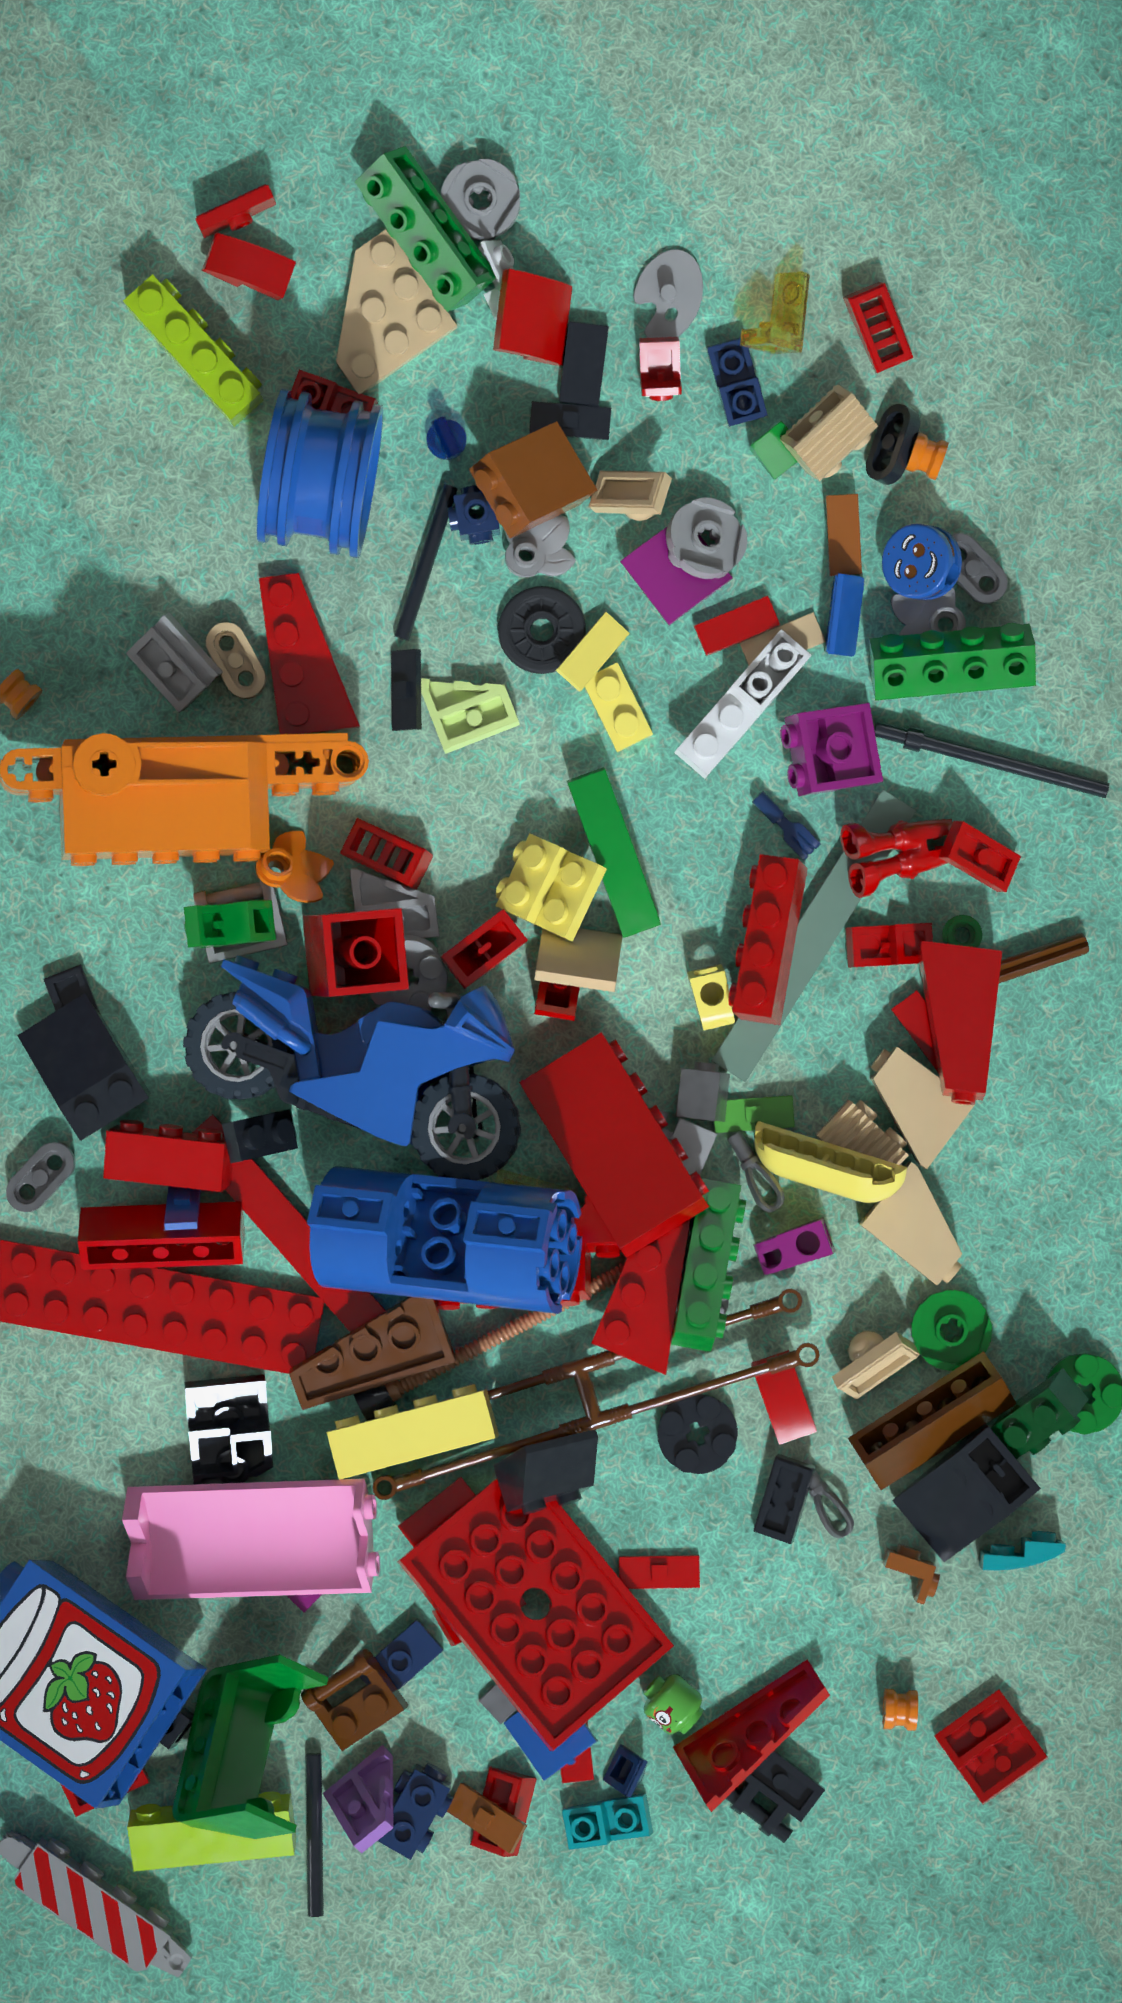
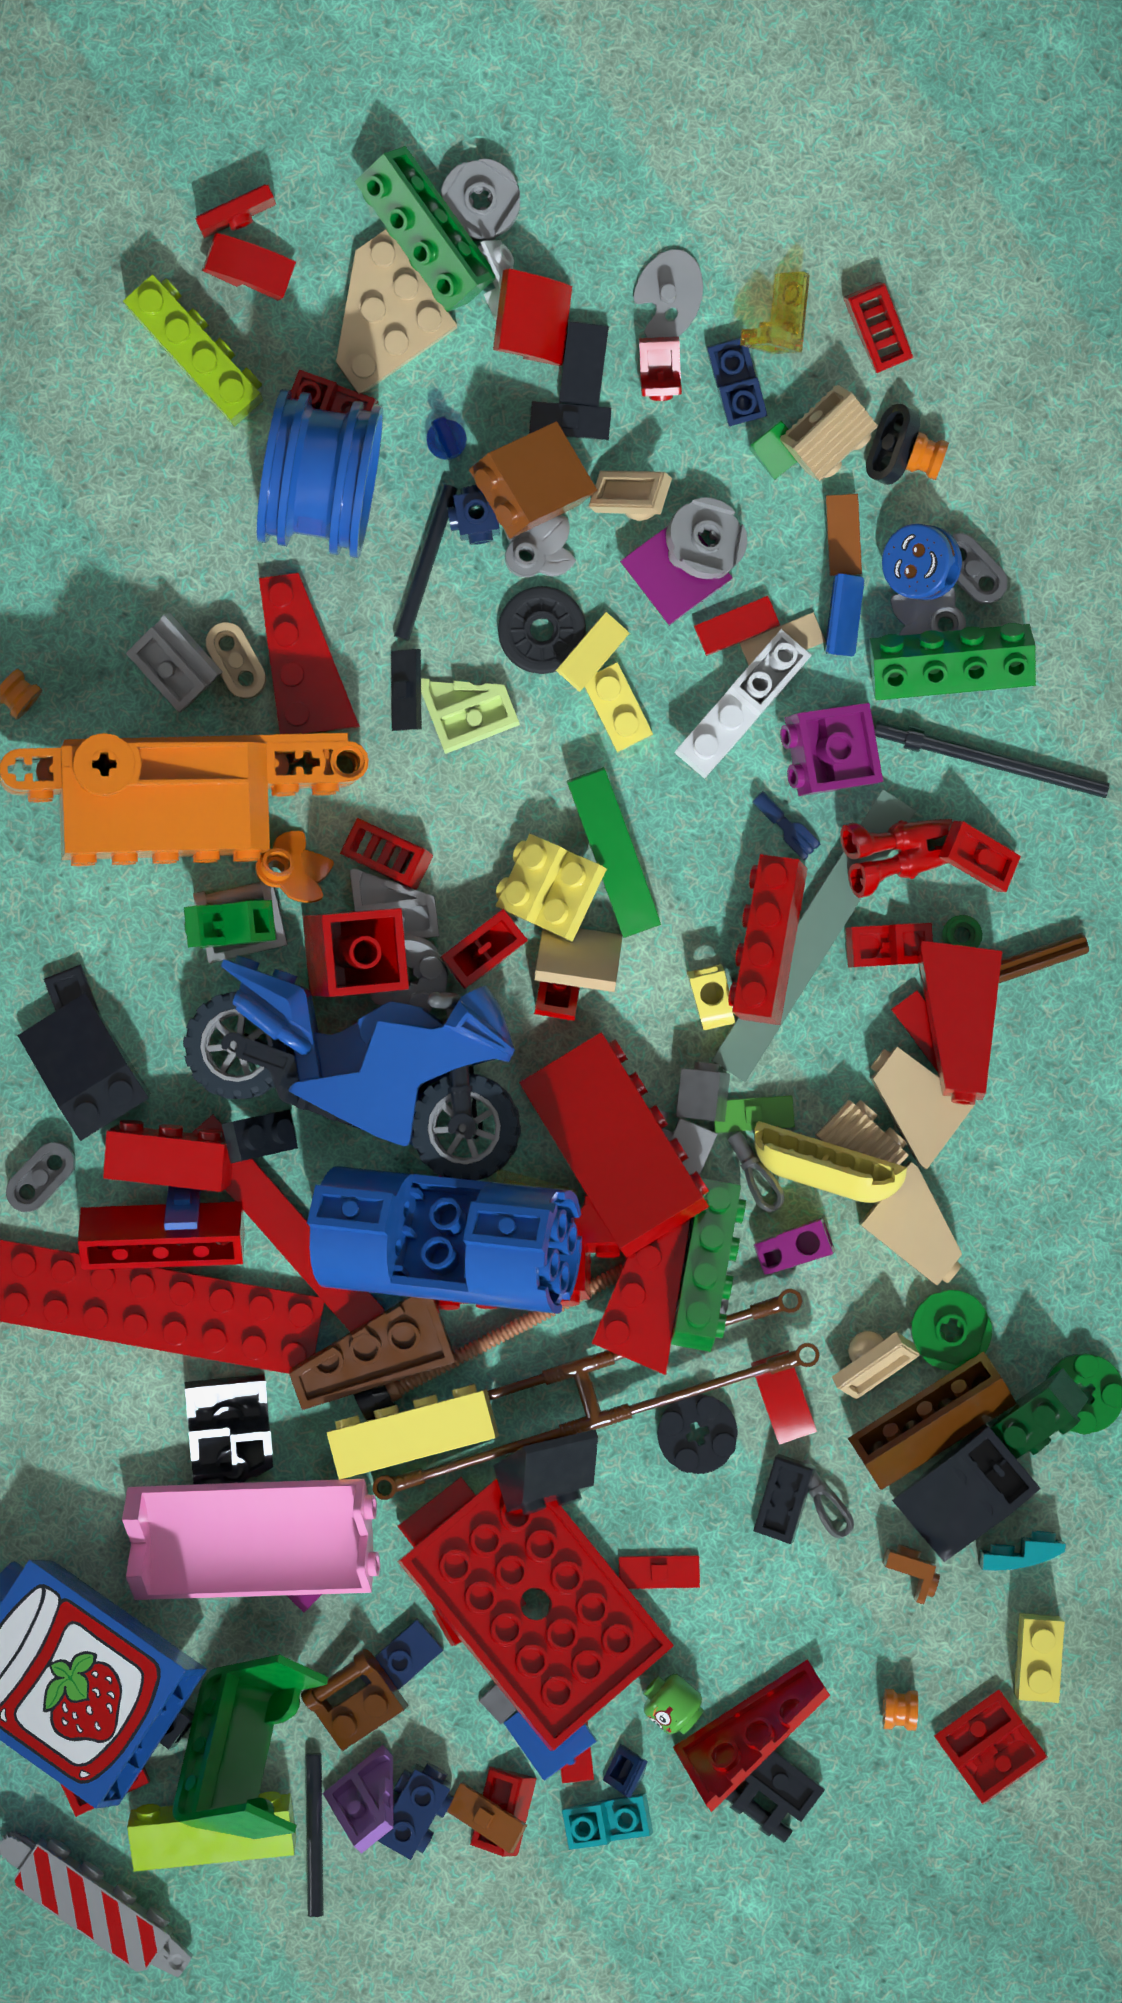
none -> light yellow brick [1014,1613,1065,1703]

